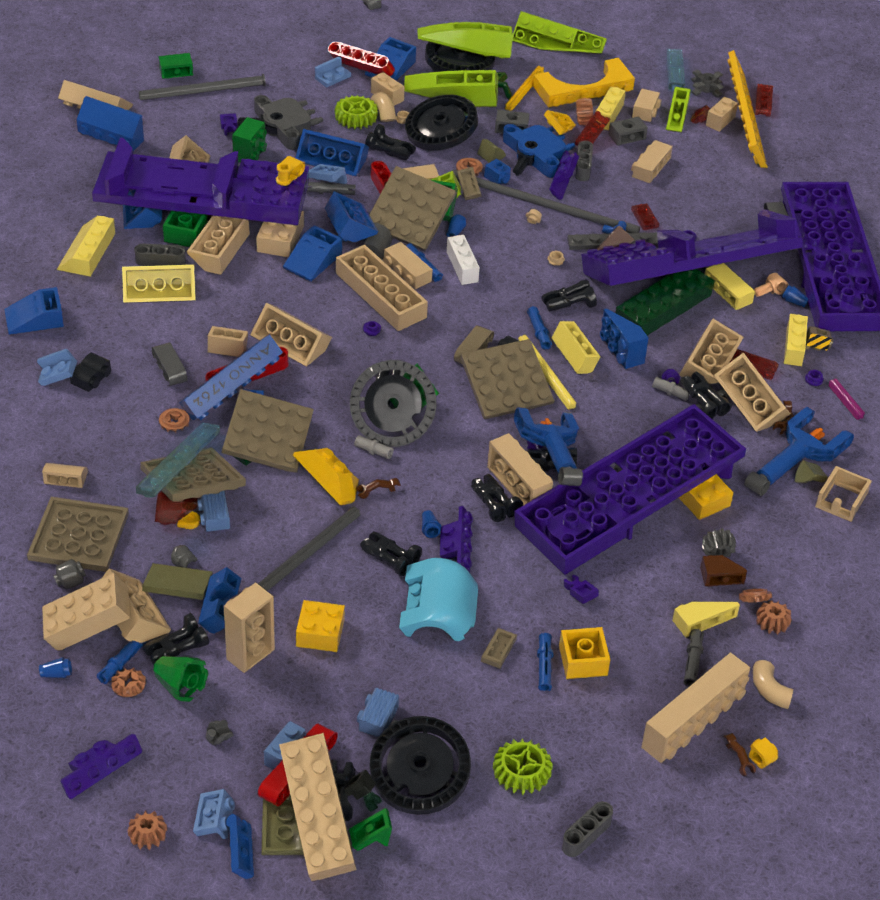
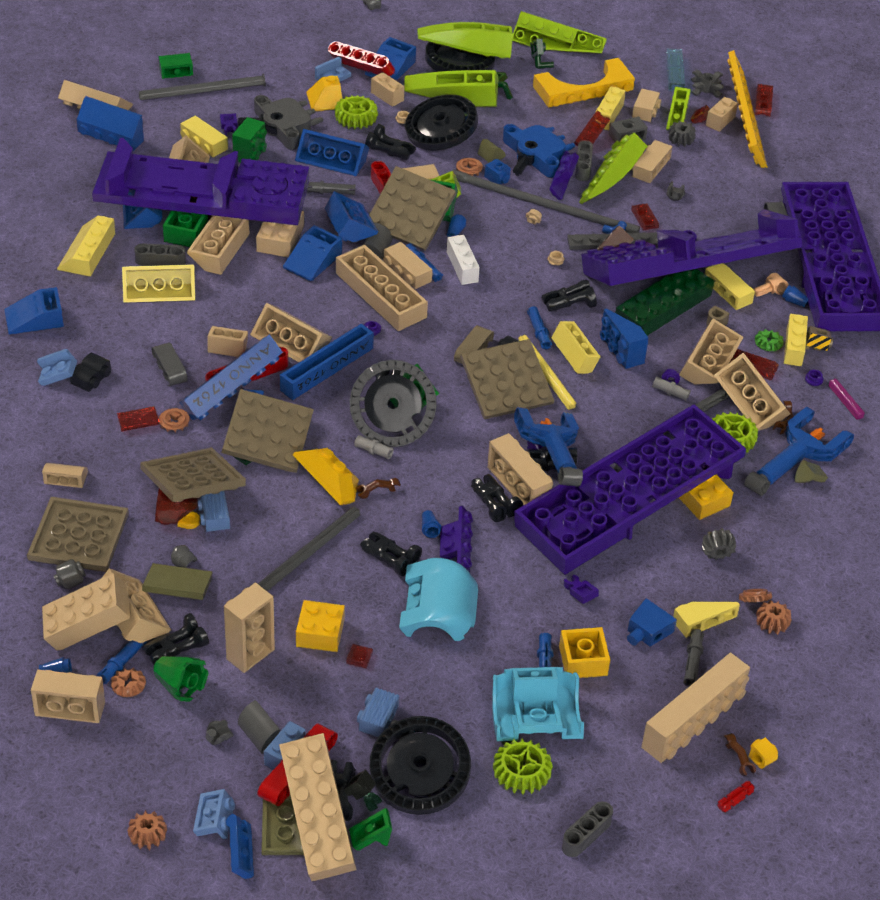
dark purple bracket [60,734,142,799] -> none
clear light blue plate [136,422,220,497] -> none
blue arch [198,567,242,634] -> none
yellow piece [276,156,305,186] -> none
medium blue bracket [309,164,347,184] -> none
tan cylinder [371,92,396,122] -> none
dark tan plate [457,167,482,200] -> none
dark tan plate [481,628,517,669] -> none
dark grey brick [495,110,530,134] -> none
yellow axle [505,66,544,111] -> none
yellow wing [544,110,576,135] -> none
nougat gear [576,98,594,125] -> none
black piece [680,371,732,419] -> none
reddish brown slope [700,555,747,586] -> none
tan cylinder [753,660,793,709] -> none
tan window [815,466,872,522] -> none
none -> tan brick [31,669,105,723]
none -> clear red plate [117,406,159,432]
none -> light yellow brick [180,116,228,157]
none -> dark grey brick [238,700,280,754]
none -> blue brick [280,324,374,400]
none -> yellow slope [306,75,342,111]
none -> clear red plate [346,644,373,669]
none -> medium azure piece [492,667,584,741]
none -> dark green plate [530,39,554,69]
none -> lime wedge [579,132,648,204]
none -> blue torso [627,598,677,647]
none -> dark grey arm [667,181,685,200]
none -> dark grey gear [668,121,696,147]
none -> dark tan plate [706,306,730,326]
none -> lime gear [712,411,758,453]
none -> red axle [717,781,755,812]
none -> bright green gear [755,329,784,351]

